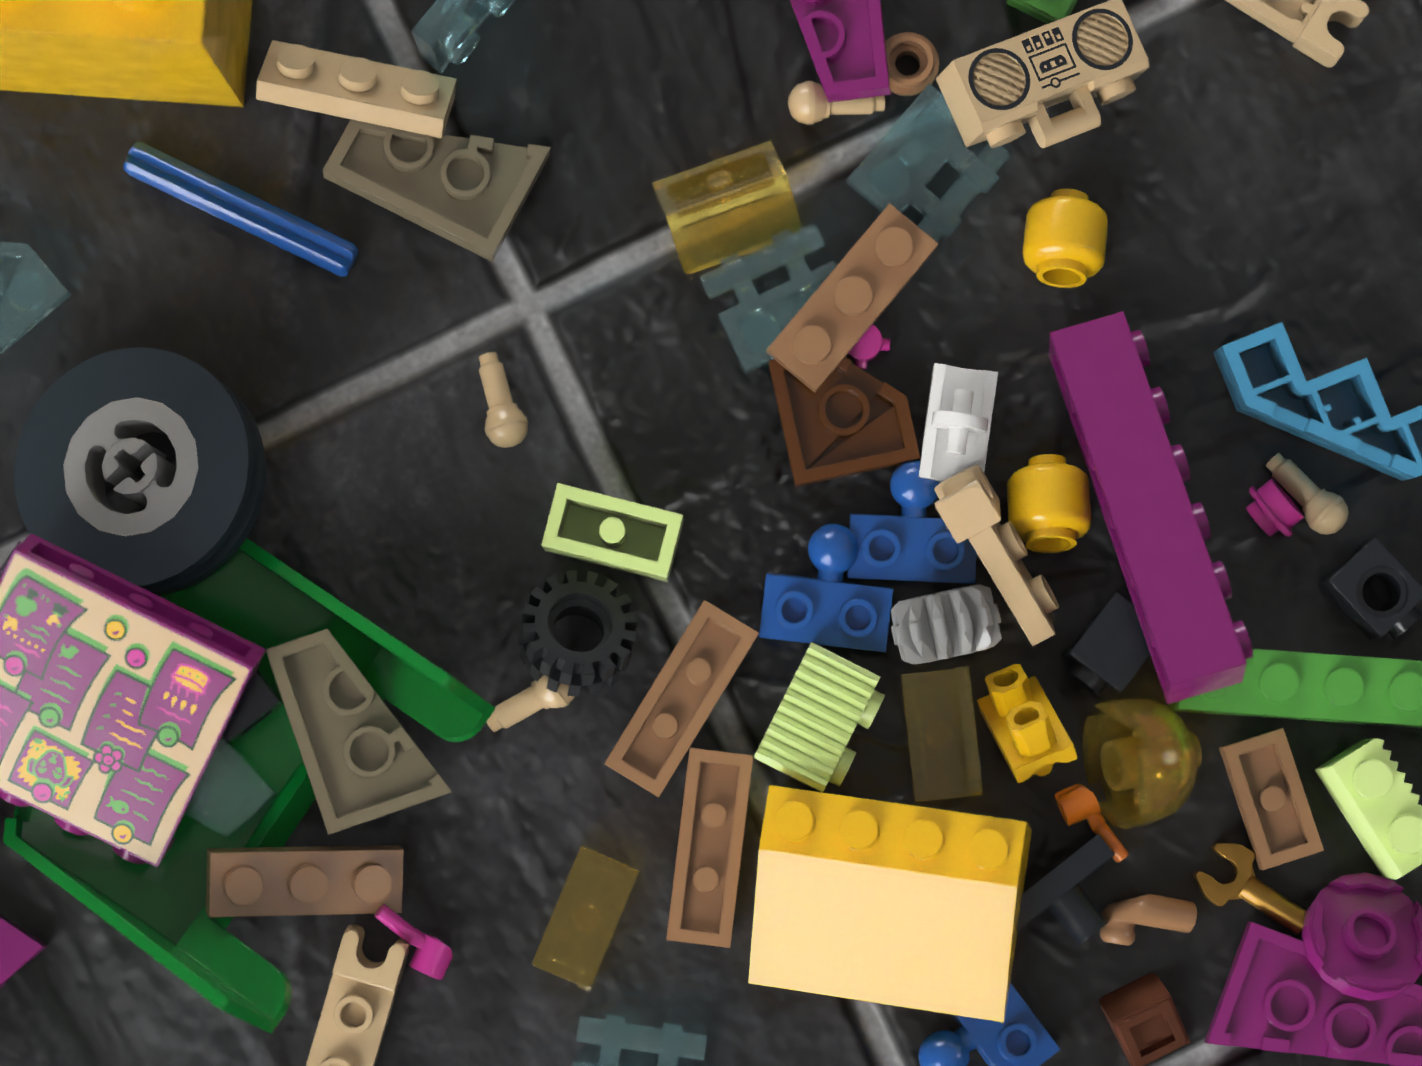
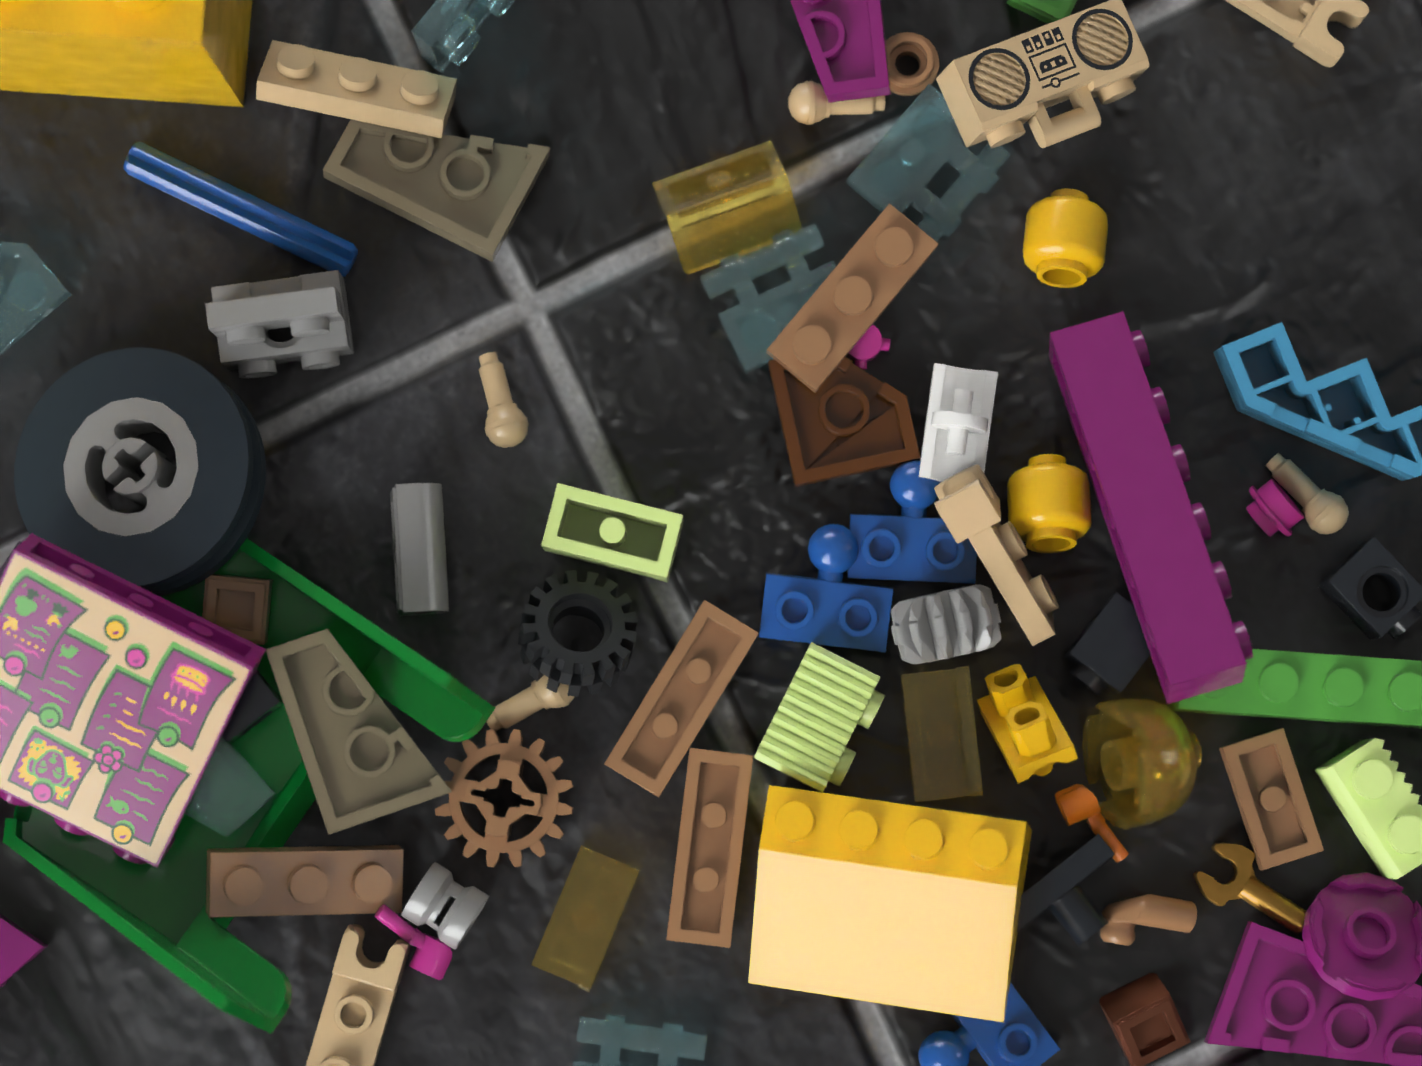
none -> medium nougat tile [202,574,273,645]
none -> light grey brick [205,270,354,379]
none -> light grey brick [390,483,449,616]
none -> light grey wheel [401,862,490,950]
none -> medium nougat gear [435,729,574,868]

